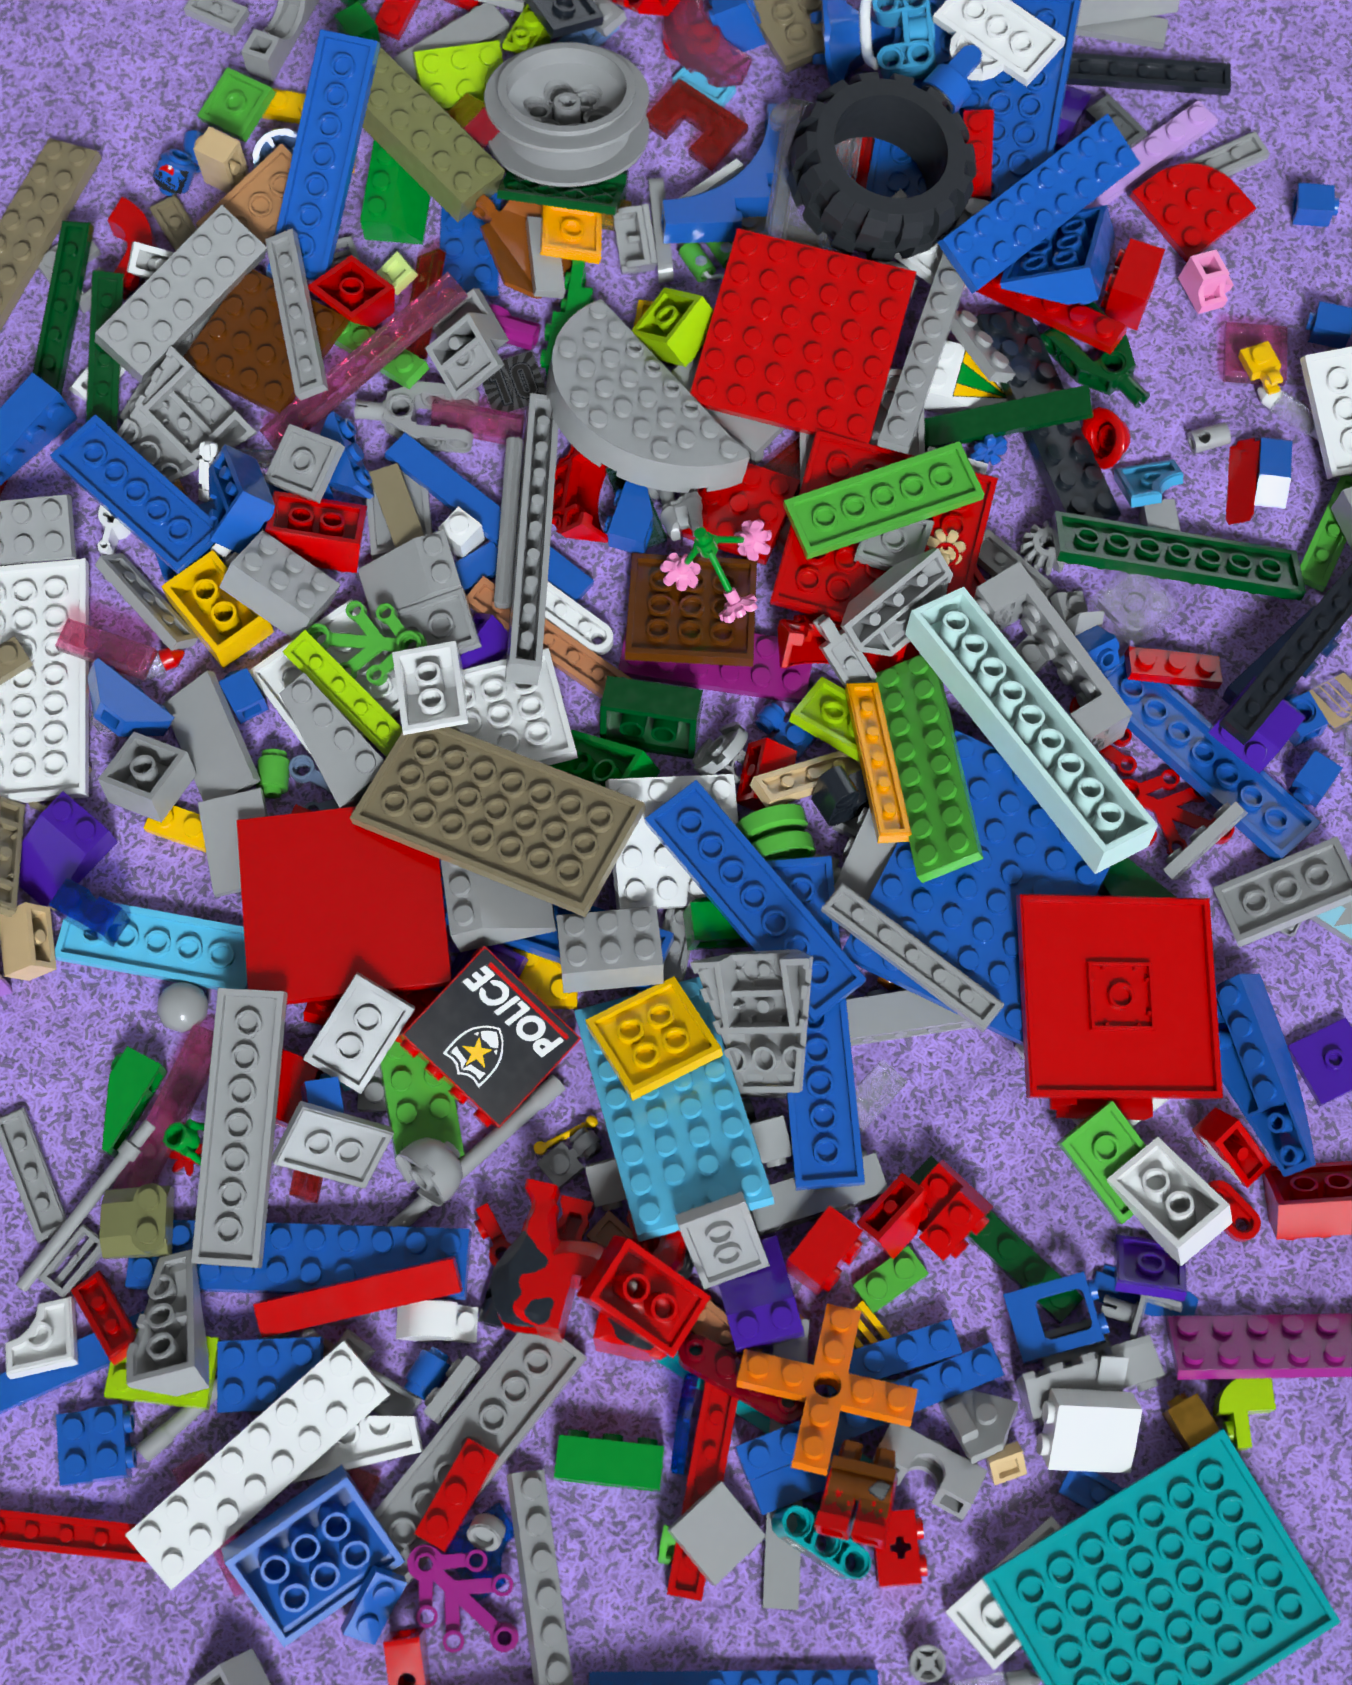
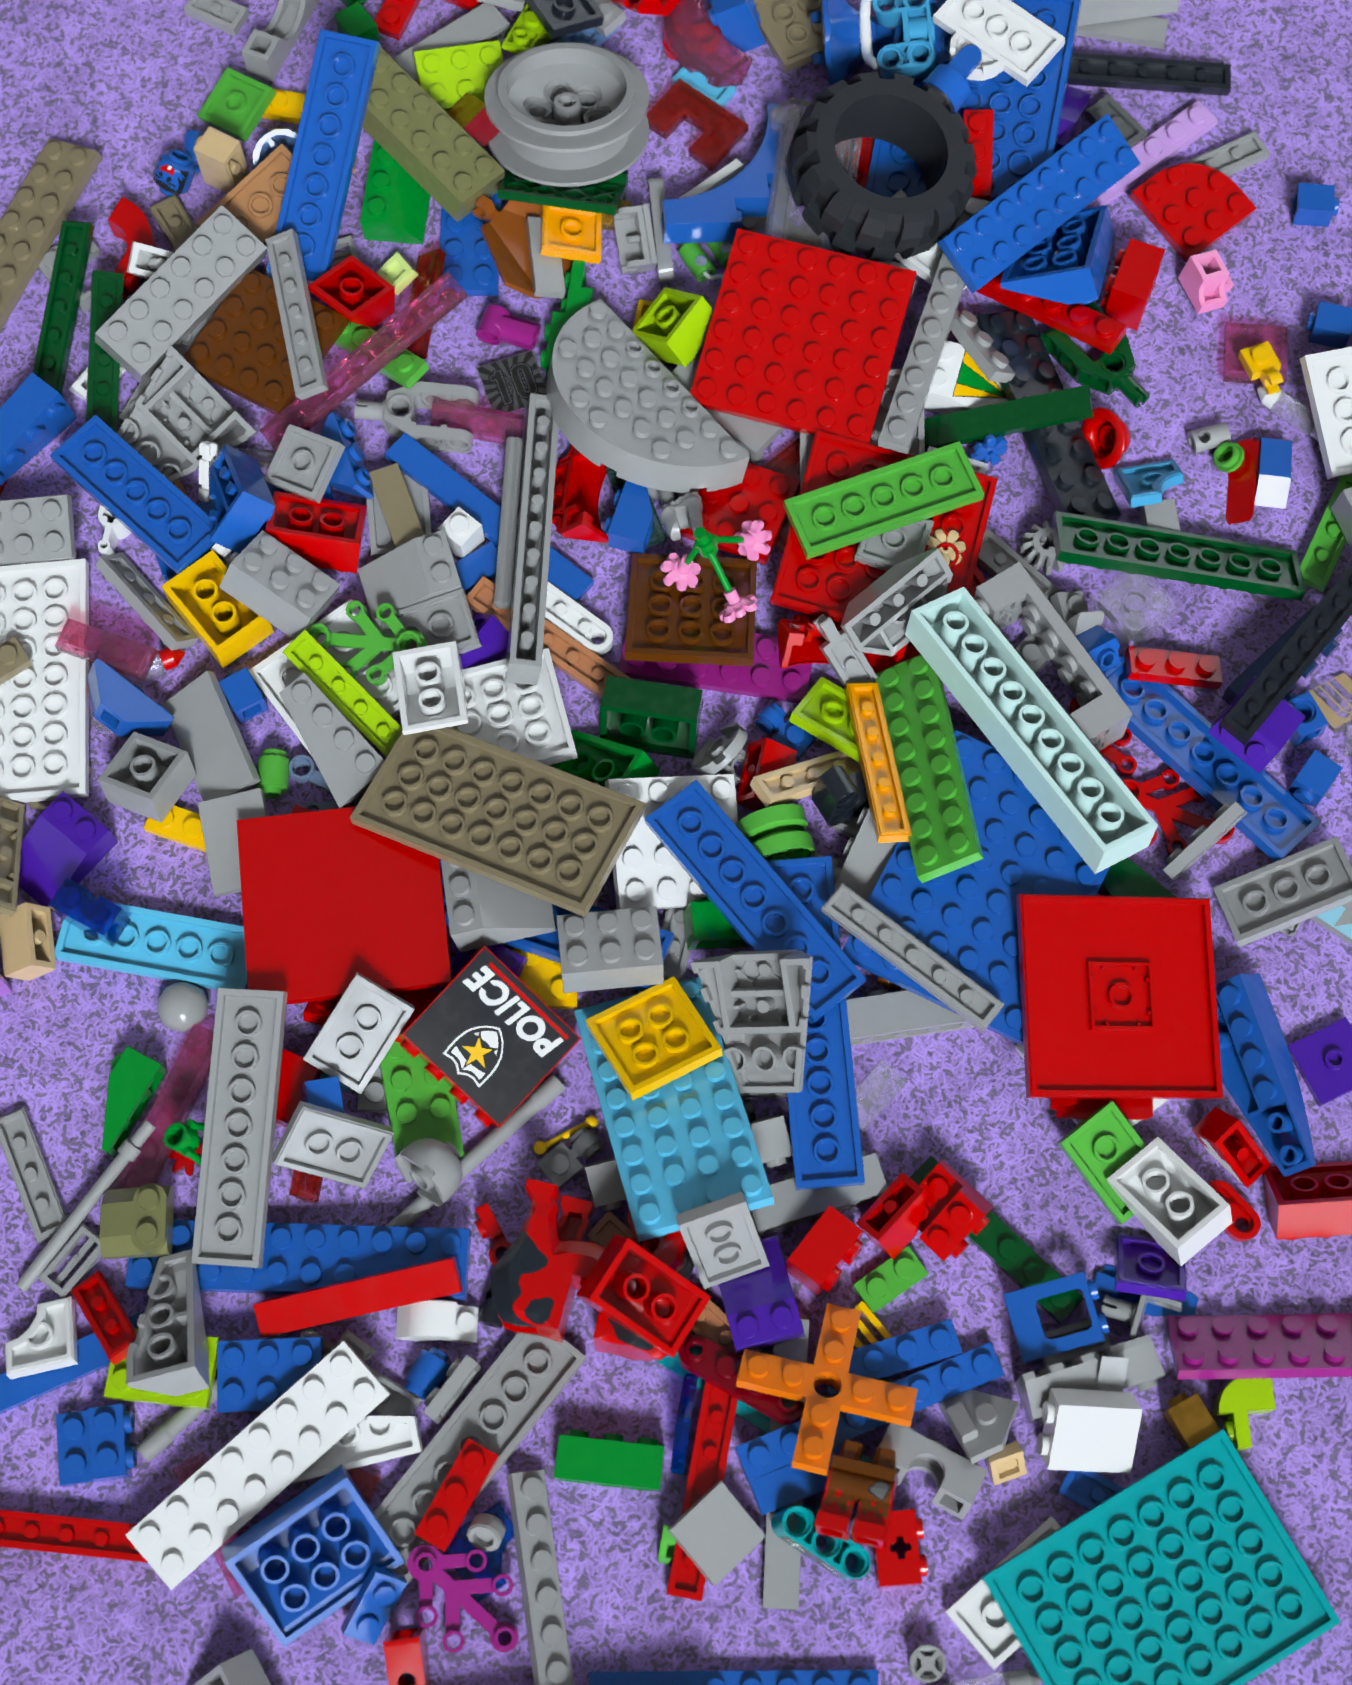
light grey bracket [425,288,509,400] -> none
none -> bright green plate [1214,442,1245,473]

